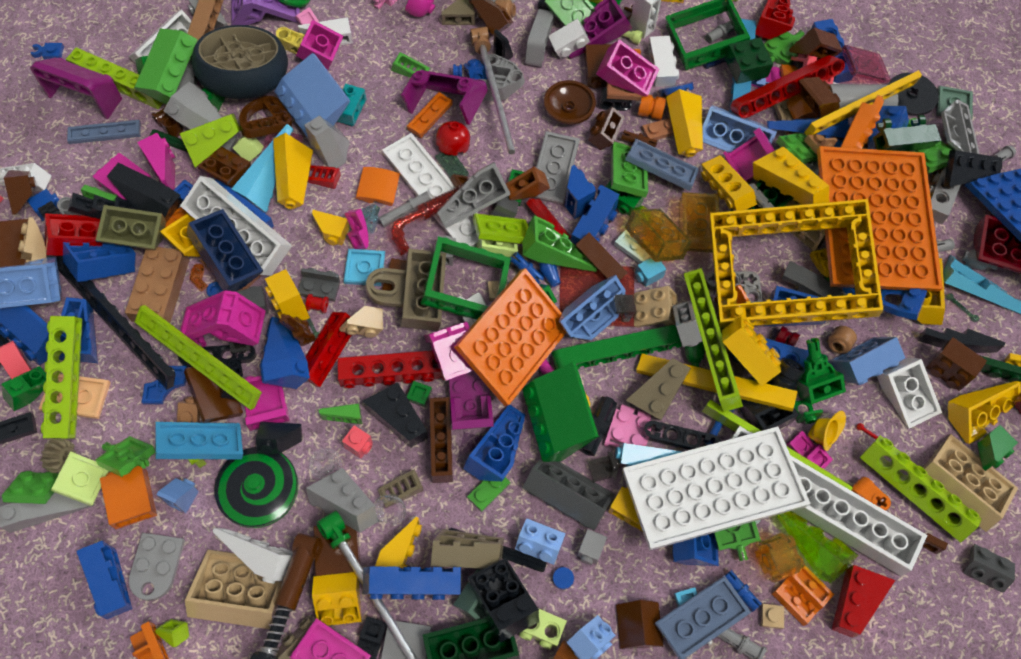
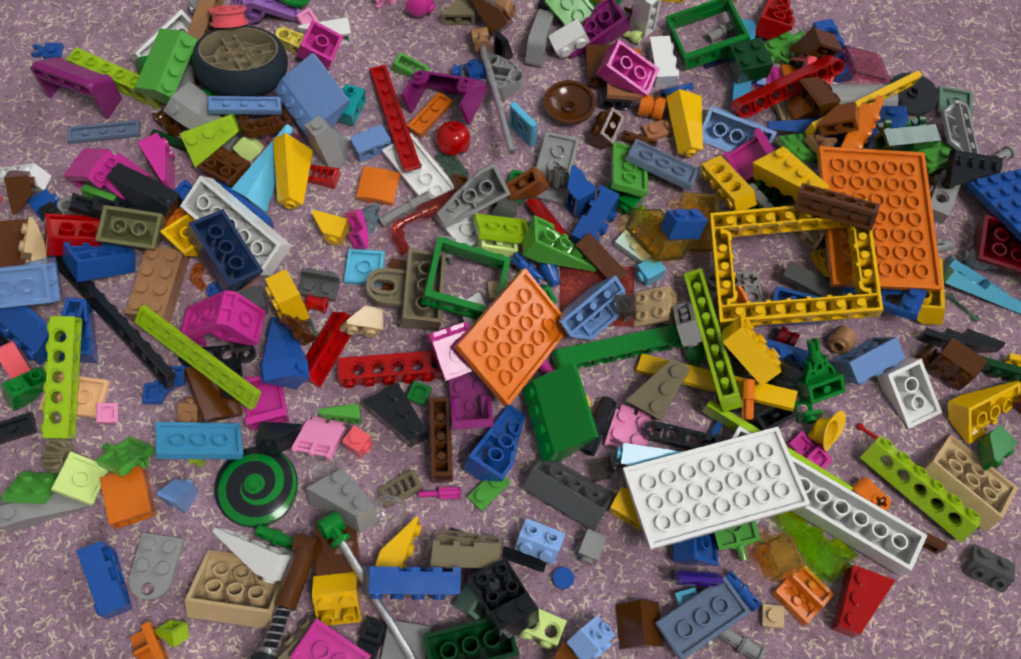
none -> dark pink panel [63,148,120,188]
none -> bright pink tile [96,403,118,424]
none -> medium blue tile [207,96,282,115]
none -> coral wheel [208,5,249,28]
none -> green pin [254,524,295,550]
none -> bright pink plate [291,416,346,460]
none -> medium blue brick [350,124,391,163]
none -> red tile [369,64,421,173]
none -> dark pink axle [418,486,461,500]
none -> medium azure tile [509,101,538,147]
none -> flat silver gear [547,166,570,188]
none -> blue brick [660,208,708,240]
none -> dark purple slope [672,570,723,587]
none -> orange axle [741,379,756,420]
none -> reddish brown fence [794,183,880,231]
none -> dark orange slope [818,102,859,137]
none -> reddish brown pin [914,344,937,367]

